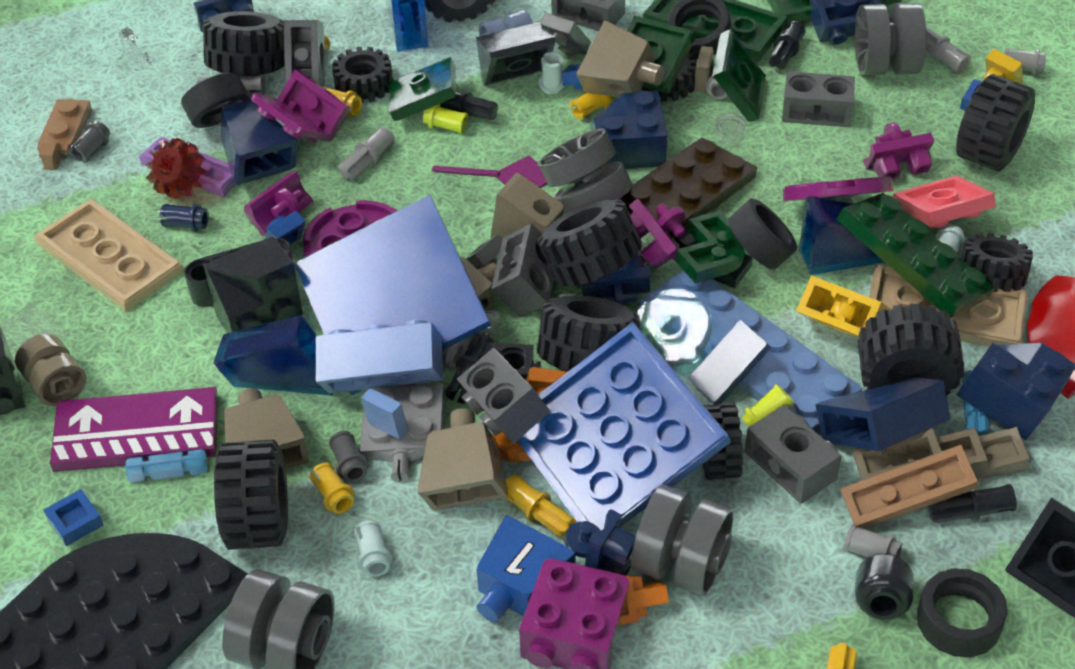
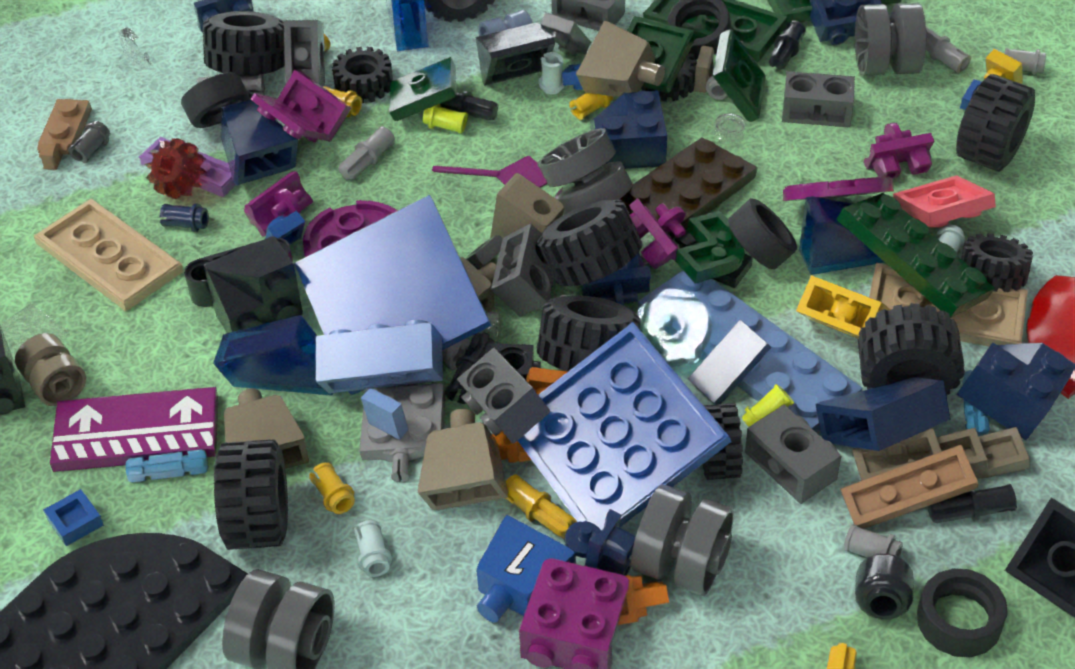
dark grey pin [329,431,369,483] -> none

